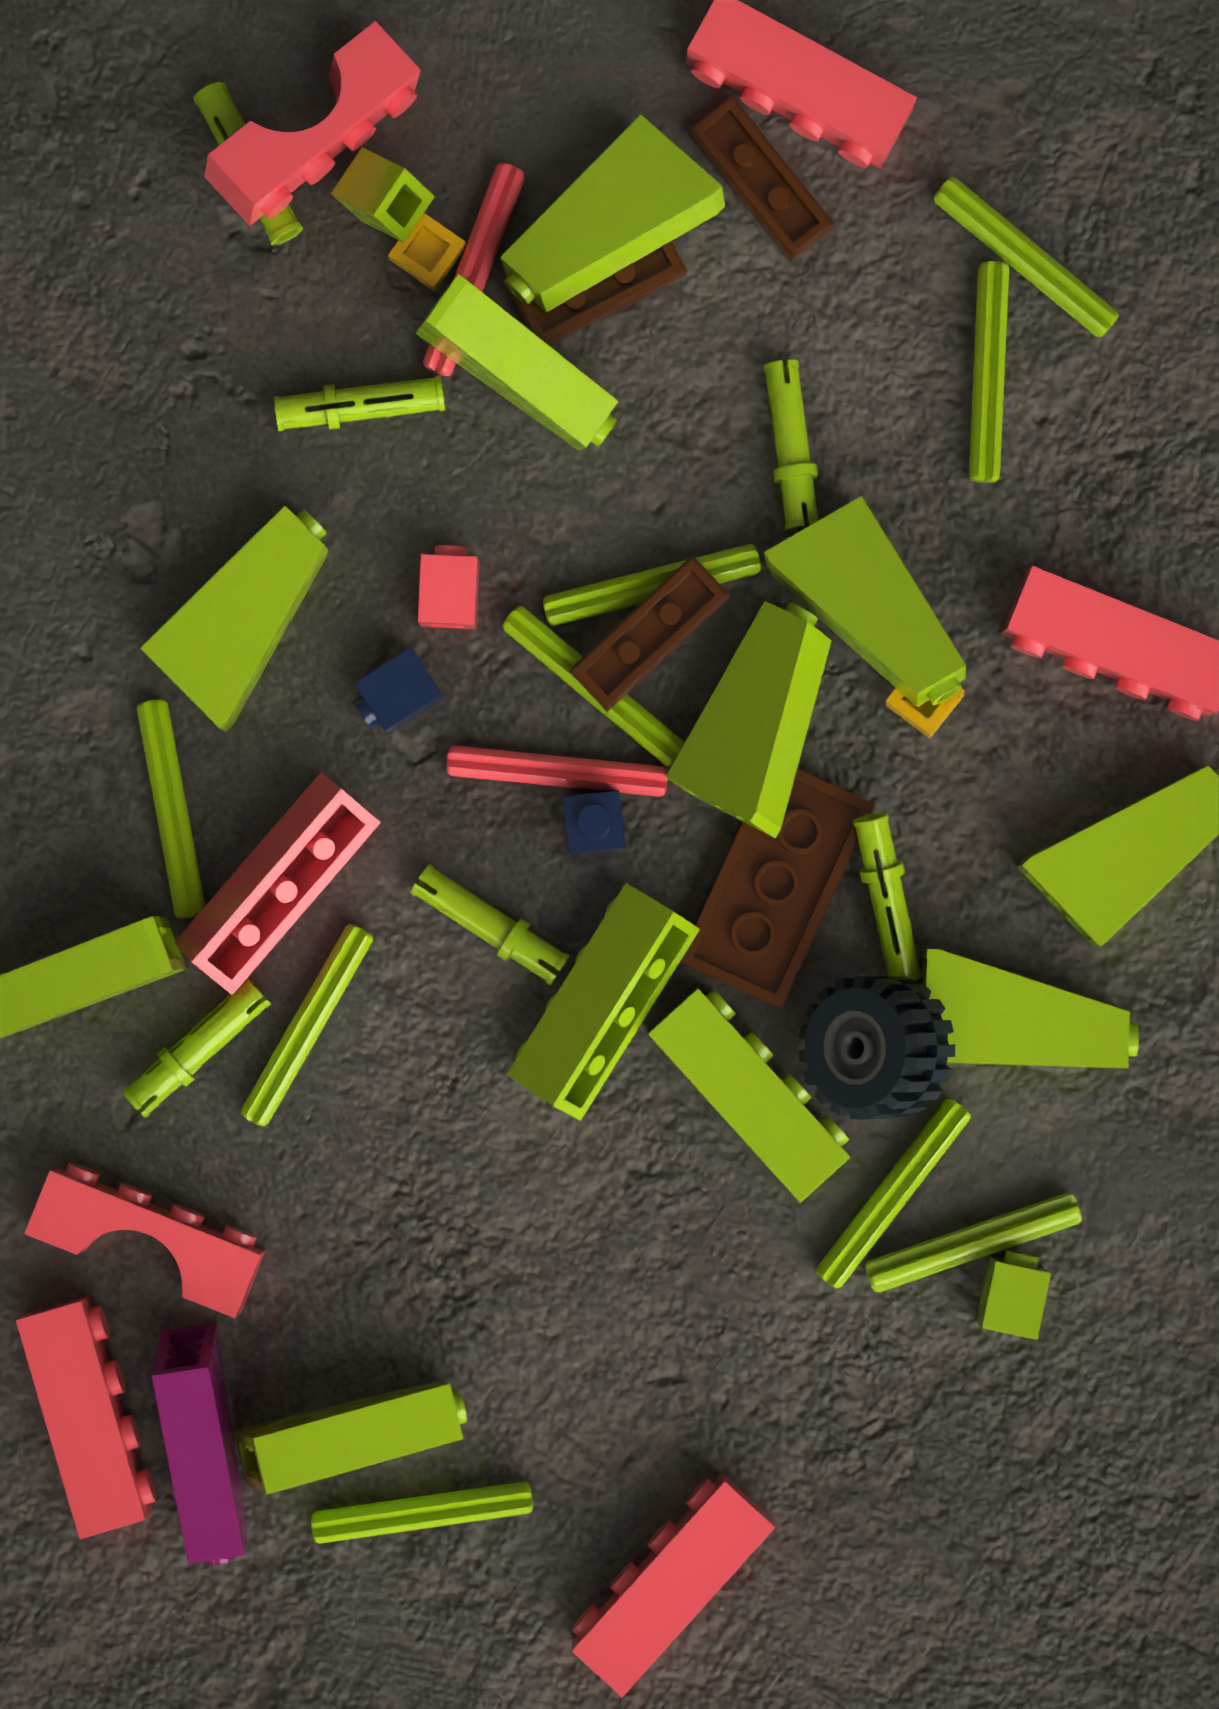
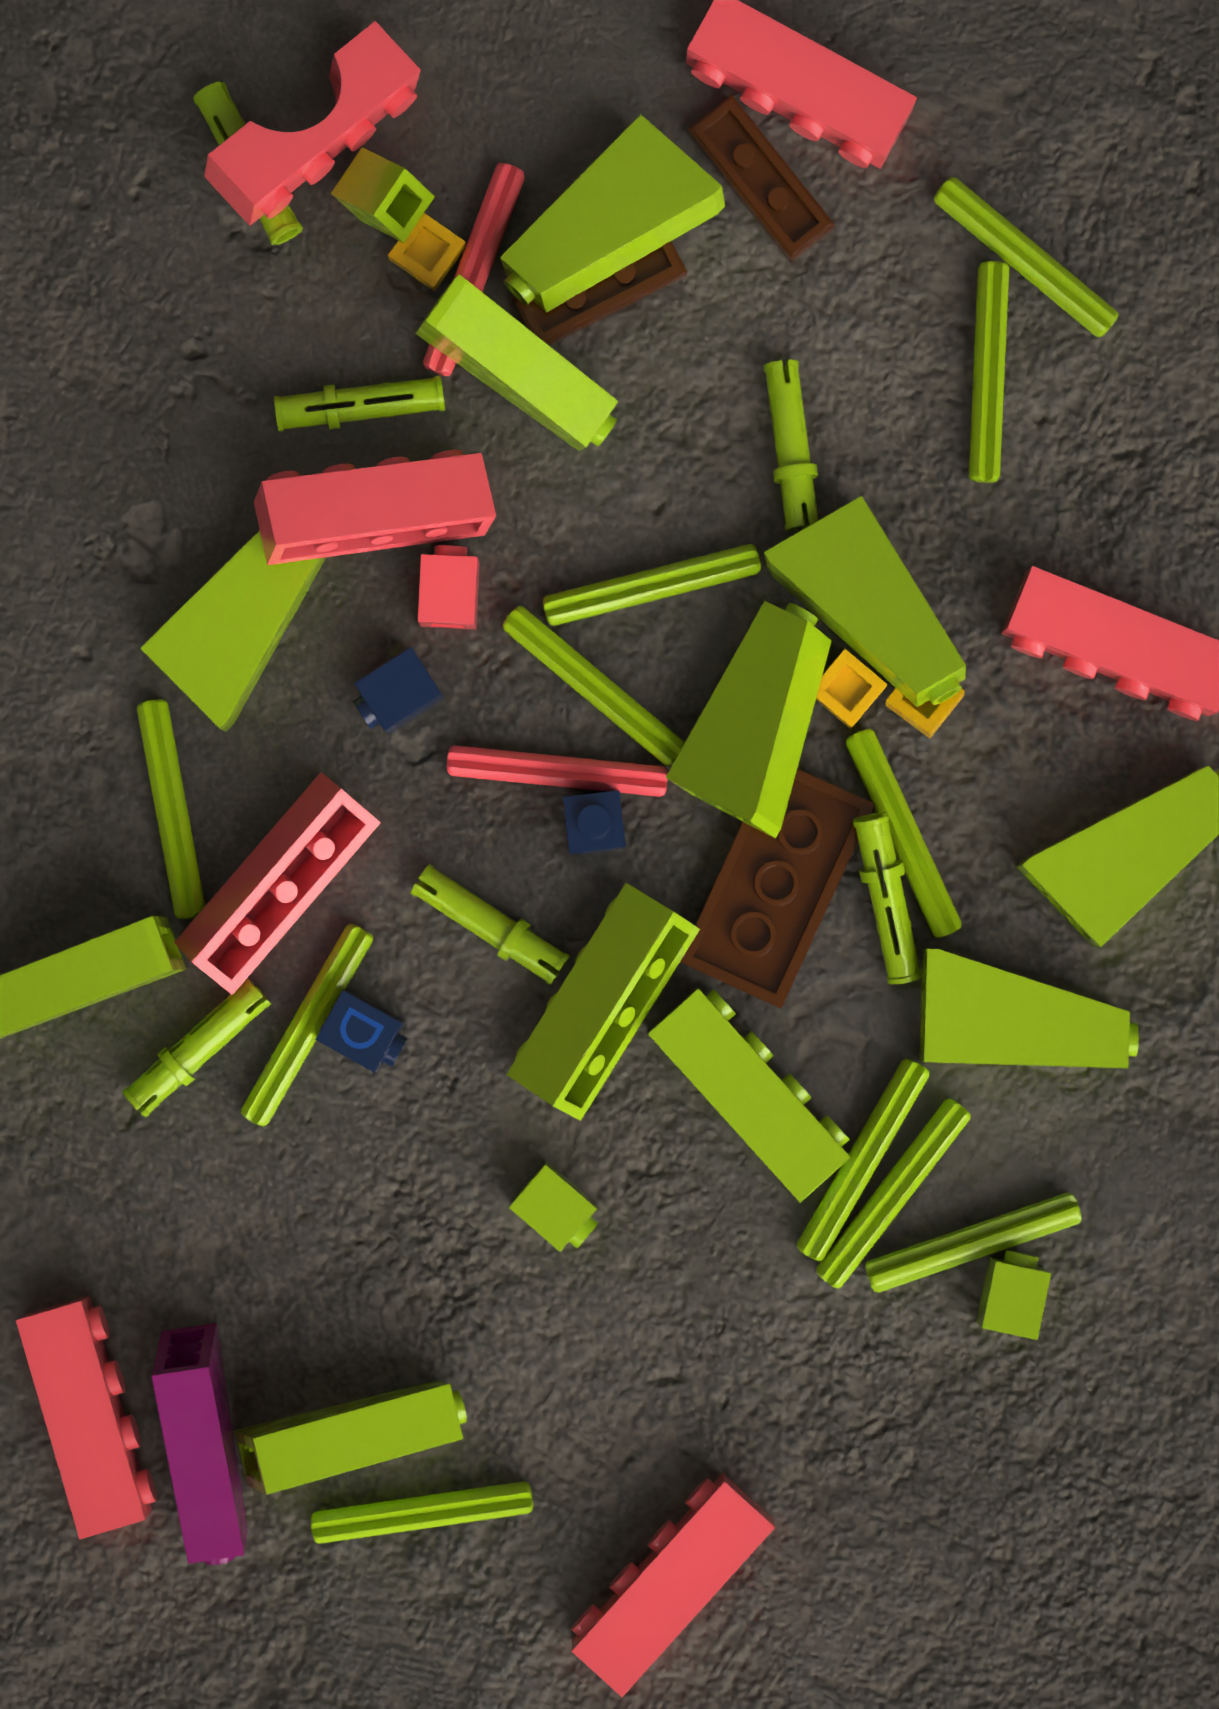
coral arch [24,1162,266,1318] -> none
reddish brown tile [569,555,731,713] -> none
black wheel [798,976,956,1120] -> none
none -> coral brick [254,450,496,565]
none -> dark blue brick [315,990,408,1073]
none -> lime brick [509,1161,598,1252]
none -> lime axle [797,1058,930,1261]
none -> yellow plate [816,649,888,729]
none -> lime axle [846,728,962,938]

